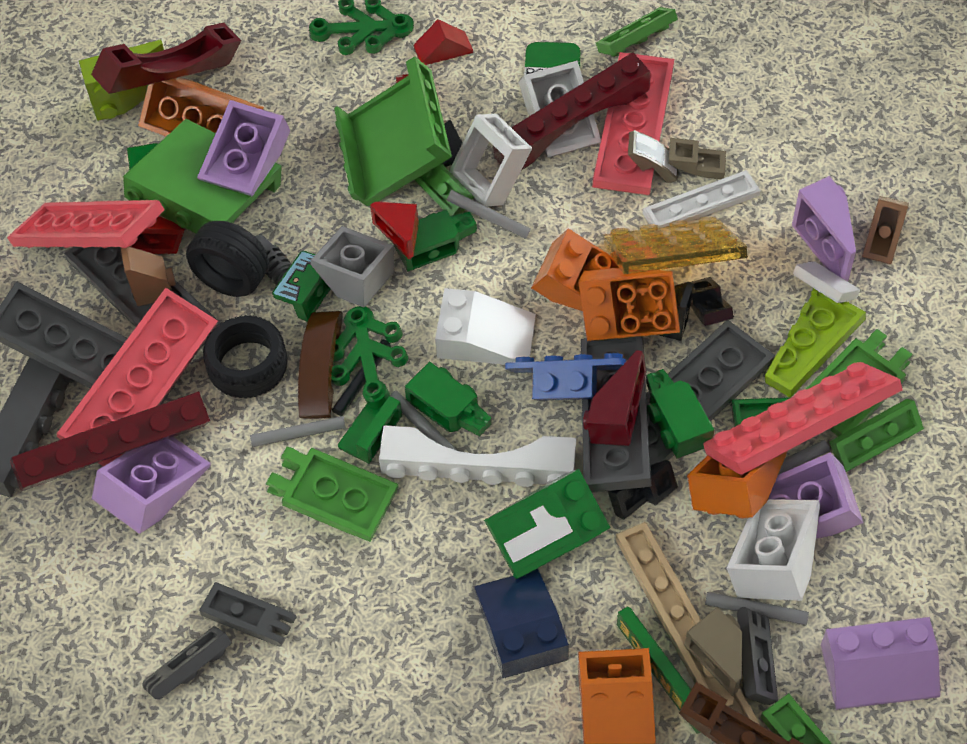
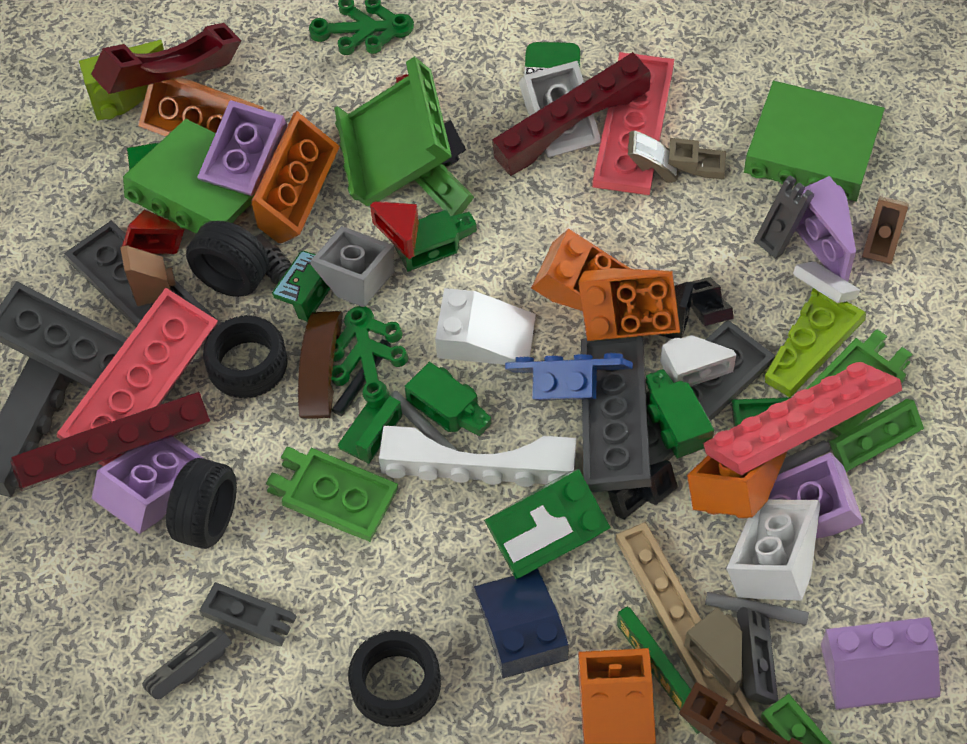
coral plate [7,200,165,248] -> none
light grey bar [250,416,346,447] -> none
red slope [413,19,473,65] -> none
light grey bar [447,190,531,239] -> none
white window [449,114,532,207] -> none
dark red slope [583,350,647,446] -> none
bright green plate [595,7,678,57] -> none
clear yellow plate [603,217,748,274] -> none
white tile [643,170,761,235] -> none
none -> black tyre [166,458,237,549]
none -> orange slope [251,111,340,243]
none -> black tyre [348,630,441,727]
none -> white slope [660,335,736,386]
none -> bright green panel [744,80,885,202]
none -> dark grey hinge [754,176,814,258]

